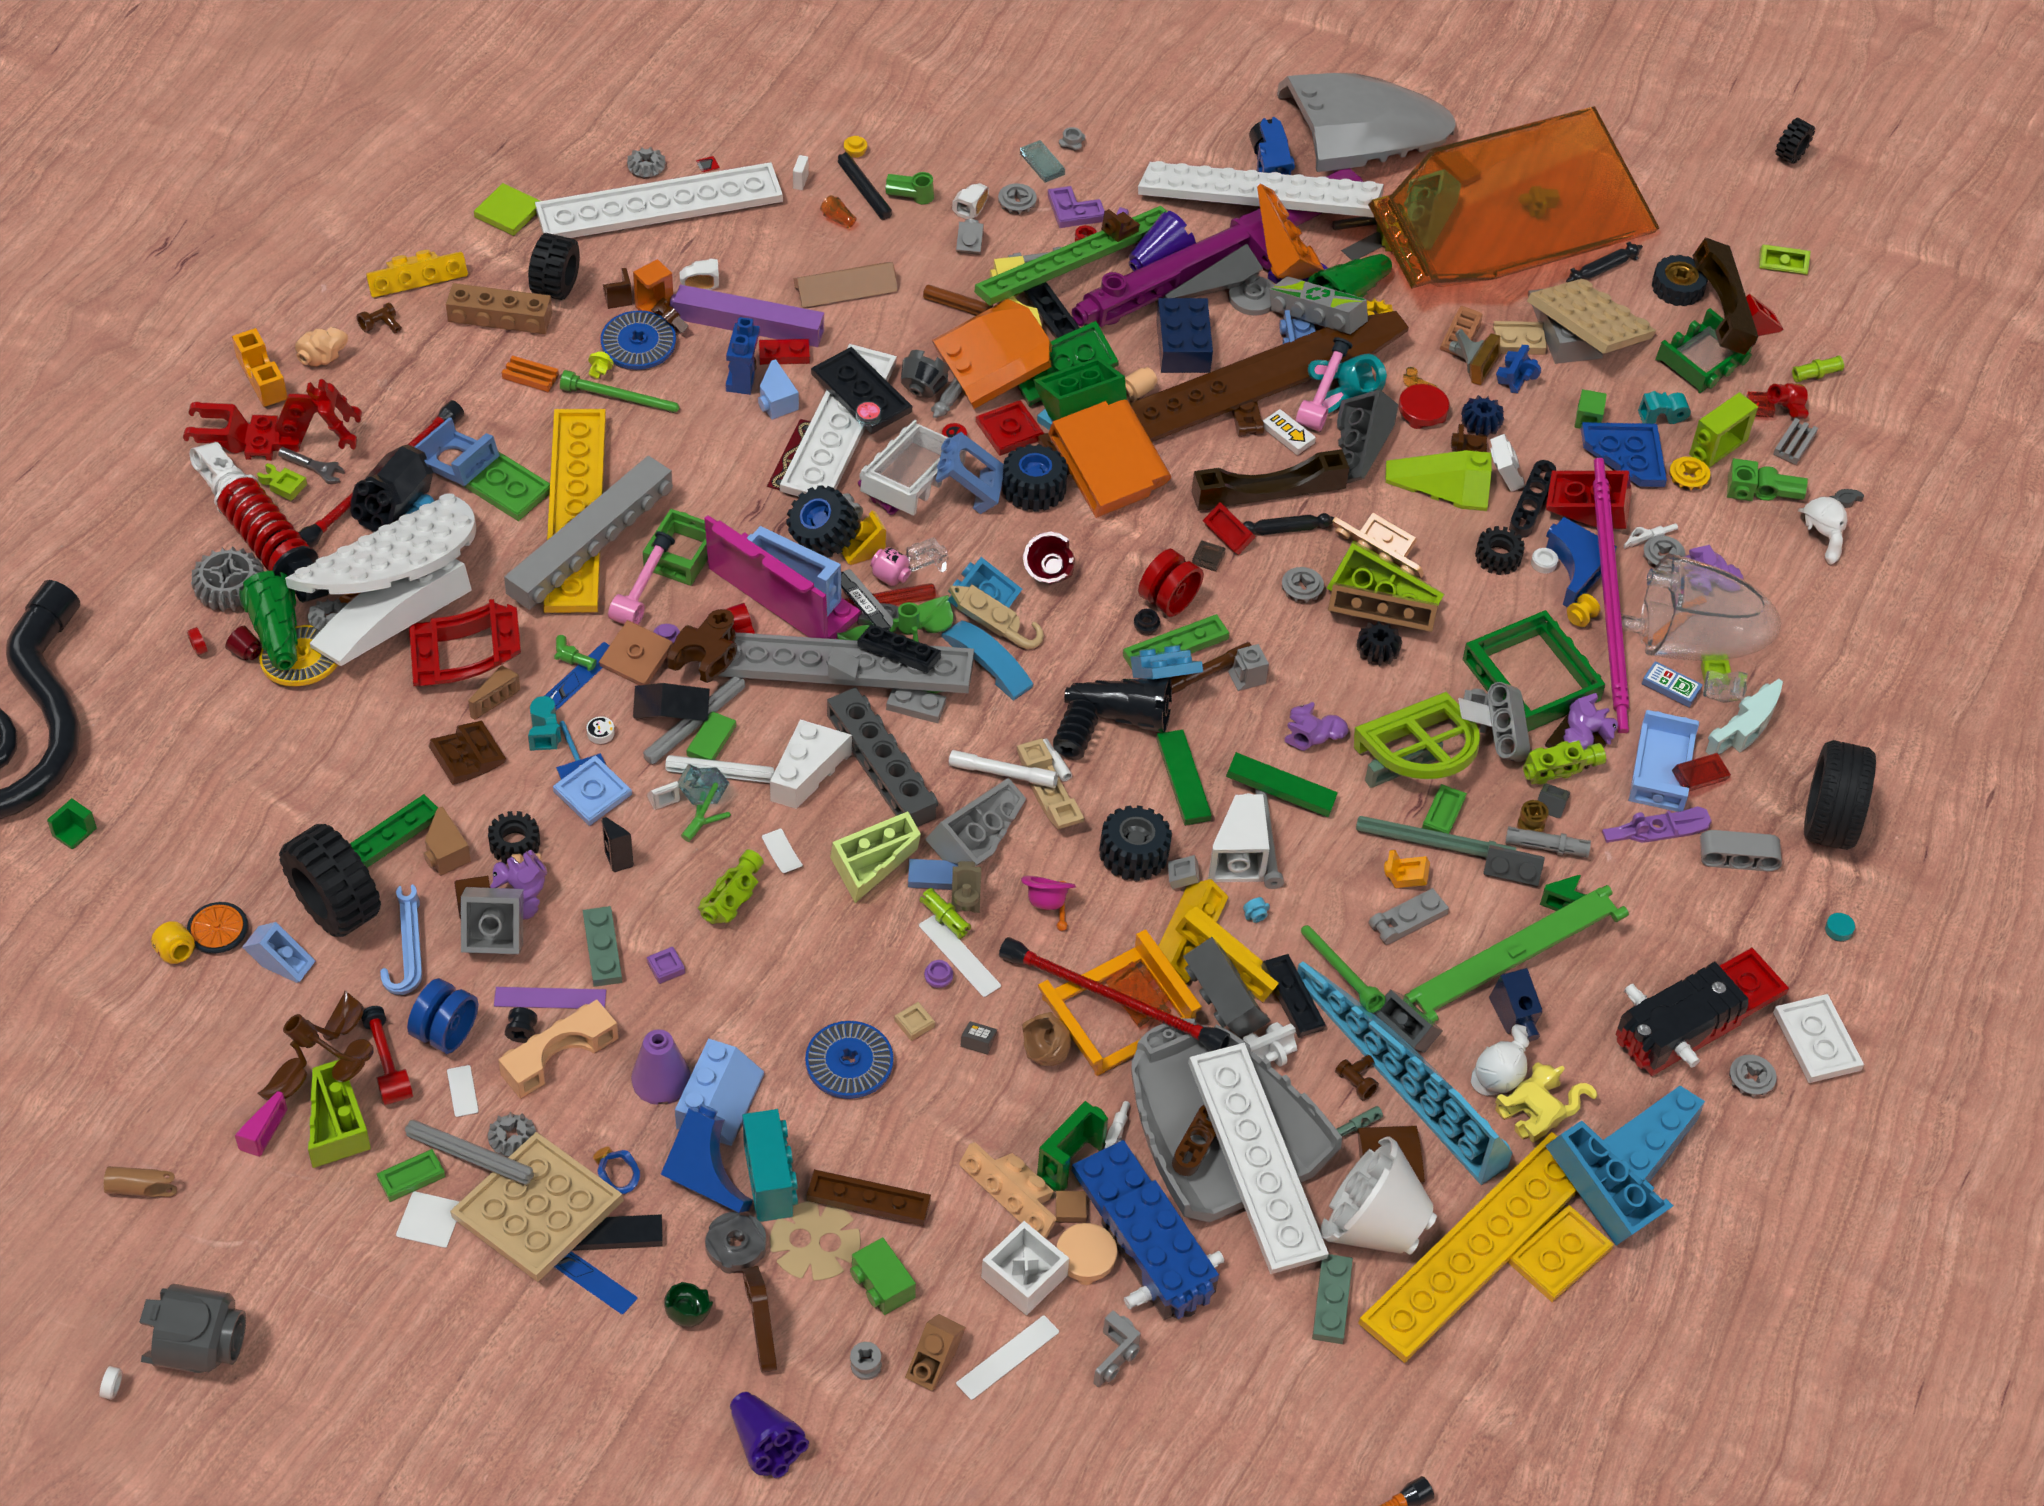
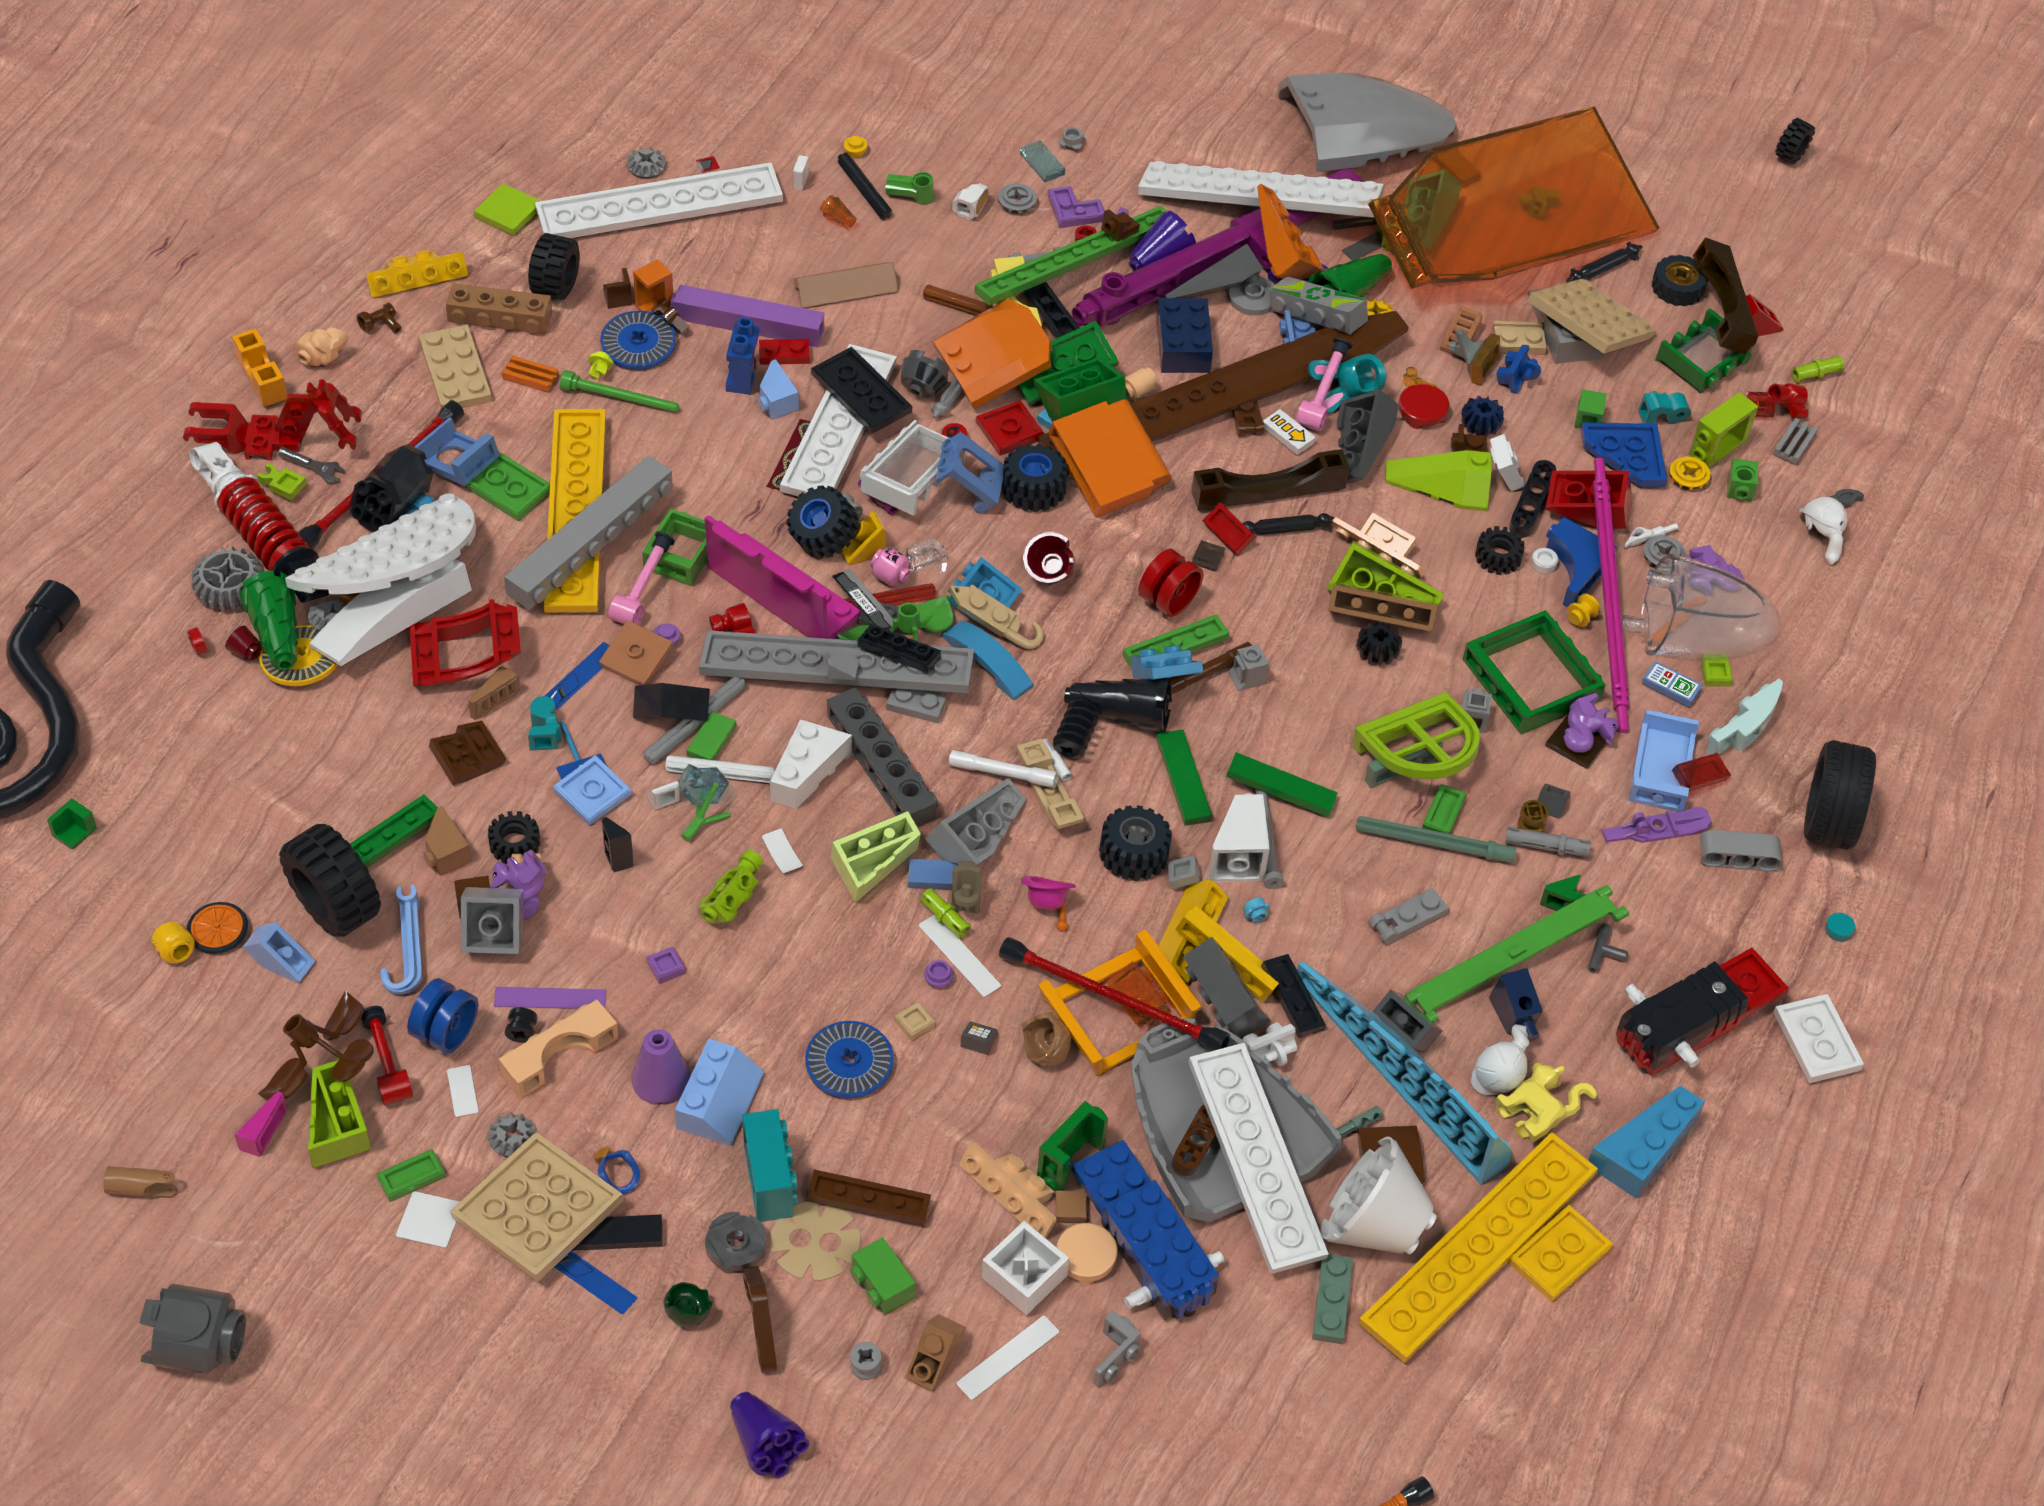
white tile [99,1366,122,1400] -> none
light grey axle [405,1120,534,1184] -> none
bright green piece [554,635,597,671] -> none
sand green plate [583,906,622,987] -> none
white tile [587,717,615,744] -> none
blue arch [660,1105,753,1213] -> none
reddish brown piece [667,609,737,683] -> none
white rock [679,259,719,290] -> none
light blue panel [747,526,841,616] -> none
tile [856,401,881,426] -> none
light grey bracket [956,219,984,255] -> none
white hand [1104,1101,1130,1149] -> none
black plate [1134,608,1160,634] -> none
blue piece [1249,117,1295,175] -> none
light grey gear [1282,567,1324,603] -> none
medium lavender animal [1285,702,1349,751] -> none
bright green piece [1301,925,1386,1013] -> none
reddish brown piece [1335,1055,1379,1101] -> none
light orange bracket [1384,850,1430,888] -> none
white sticker [1458,698,1510,727] -> none
dark grey plate [1483,845,1545,886] -> none
light grey beam [1488,682,1530,762] -> none
lime brick [1523,740,1606,785] -> none
dark azure wedge [1546,1120,1674,1246] -> none
clear bracket [1703,671,1748,703] -> none
light grey gear [1729,1055,1777,1098] -> none
bright green piece [1755,466,1808,501] -> none
lime slope [1759,244,1811,275] -> none
none -> tan plate [418,324,492,408]
none -> flat silver piece [1588,924,1628,973]

